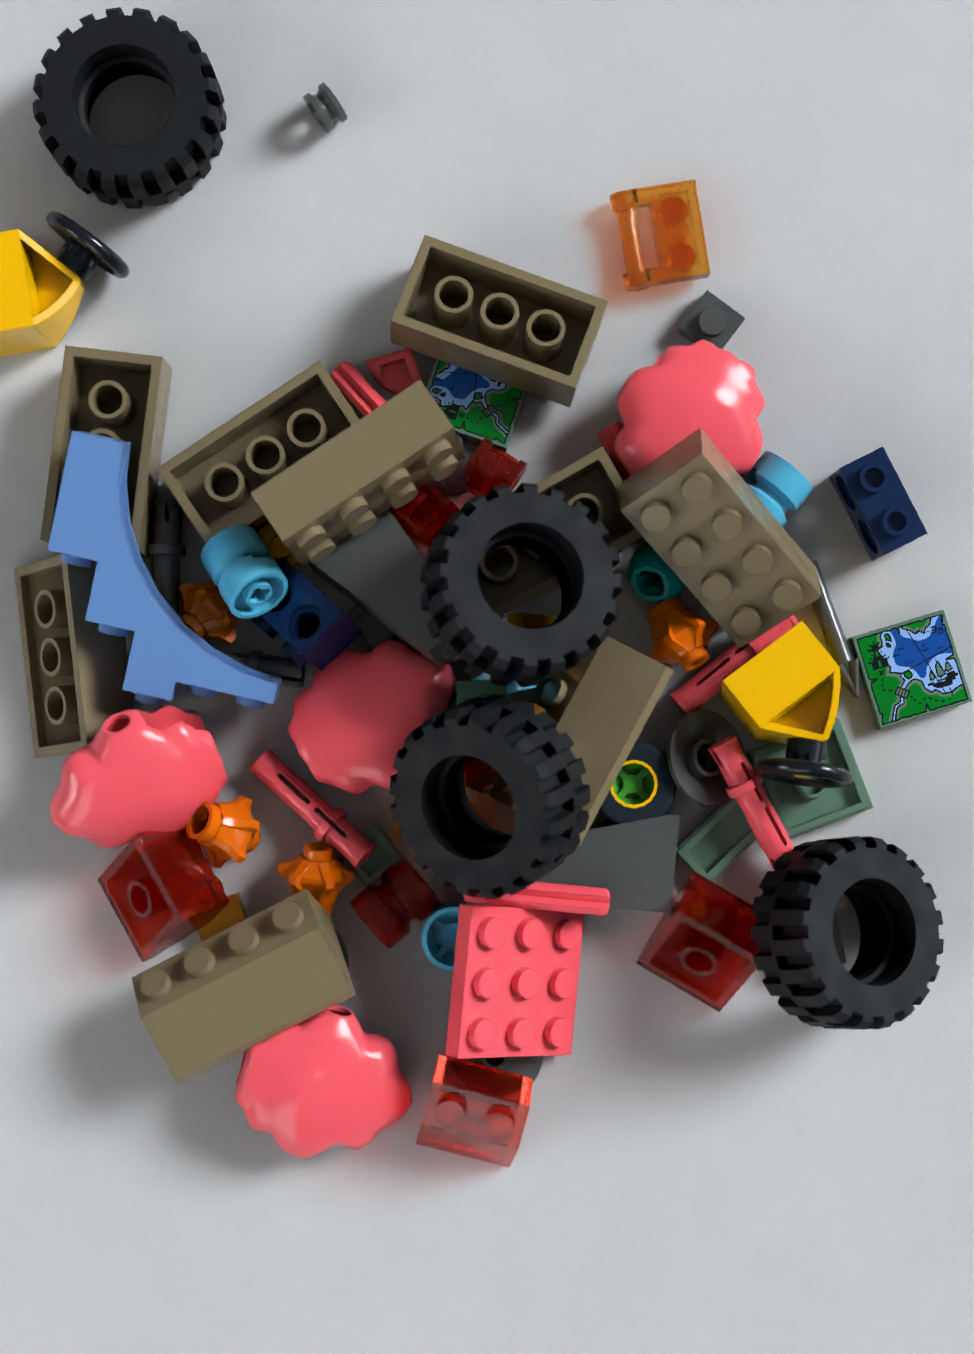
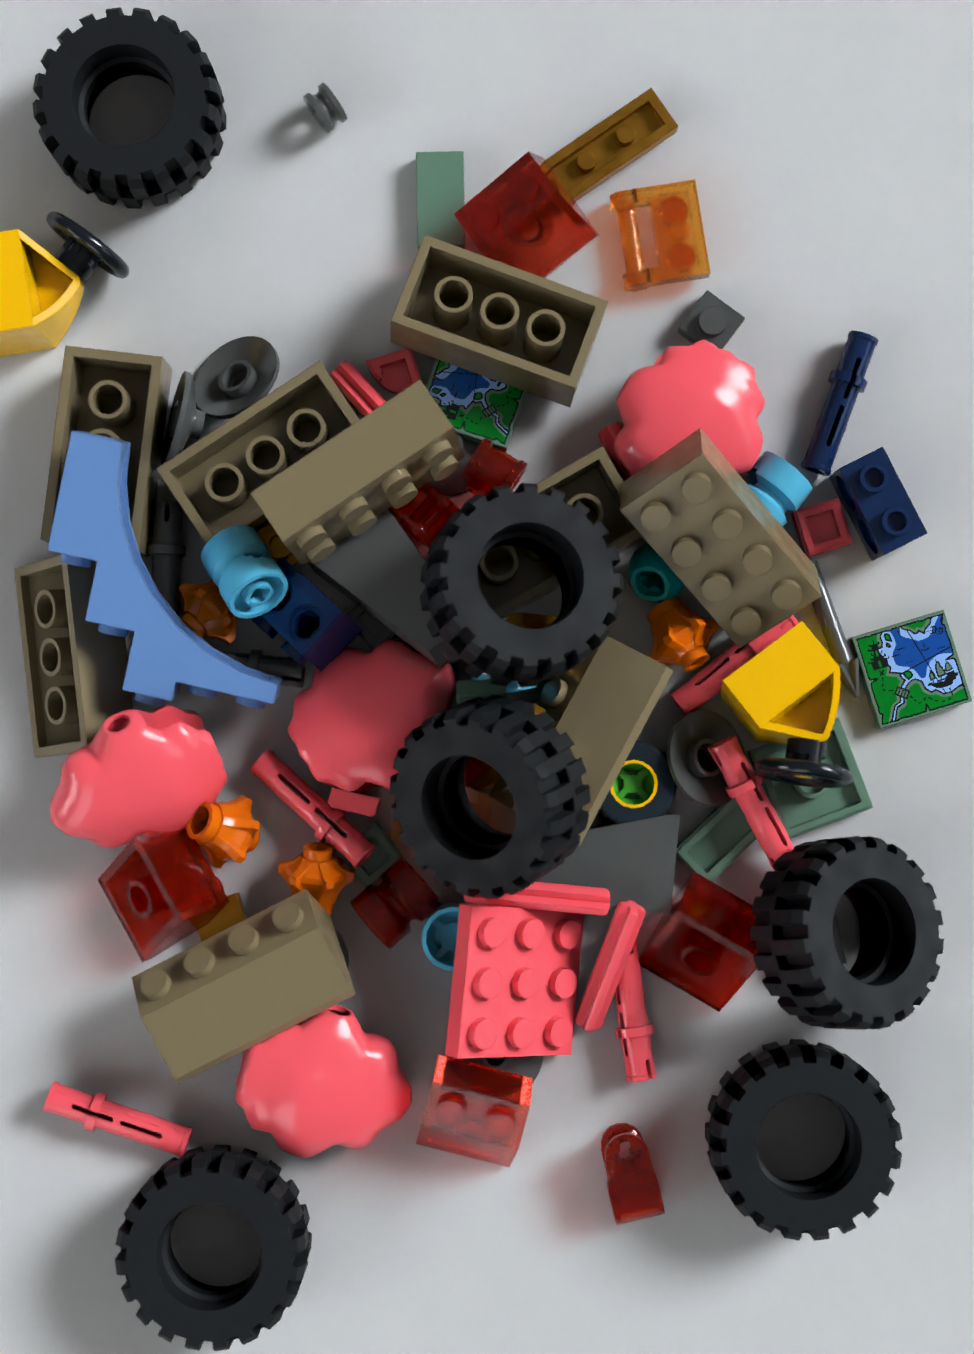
none -> coral pin [43,1081,193,1158]
none -> black tyre [115,1144,312,1351]
none -> dark grey dish [161,371,206,465]
none -> dark grey dish [194,336,280,419]
none -> coral tile [328,787,382,817]
none -> sand green tile [416,151,465,250]
none -> clear red slope [454,151,599,278]
none -> pearl gold plate [533,88,678,212]
none -> coral axle [575,900,646,1032]
none -> clear red piece [600,1123,665,1225]
none -> coral pin [614,940,657,1082]
none -> black tyre [705,1039,902,1241]
none -> coral tile [790,498,852,557]
none -> dark blue pin [801,330,879,476]

